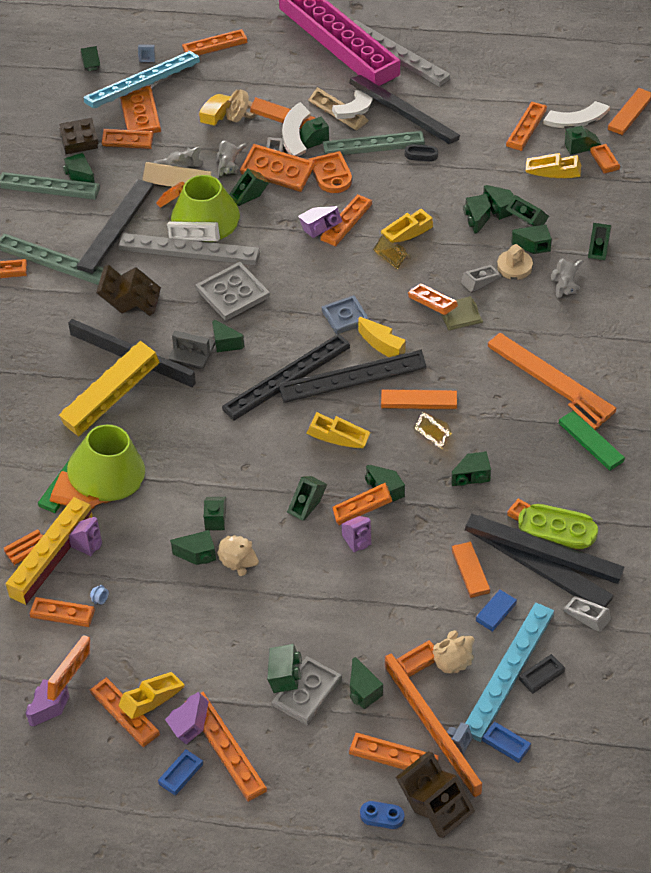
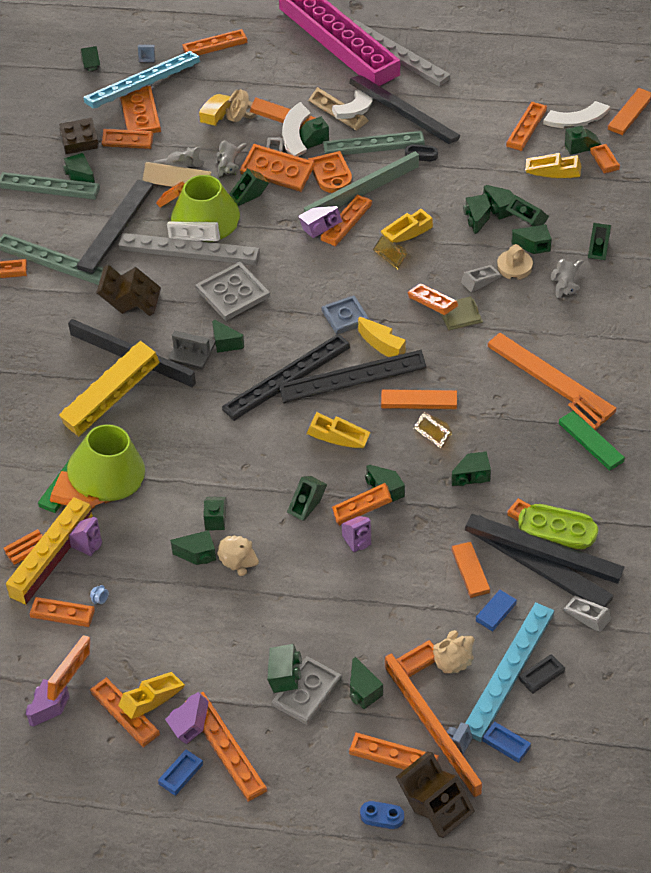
none -> sand green tile [304,151,419,213]

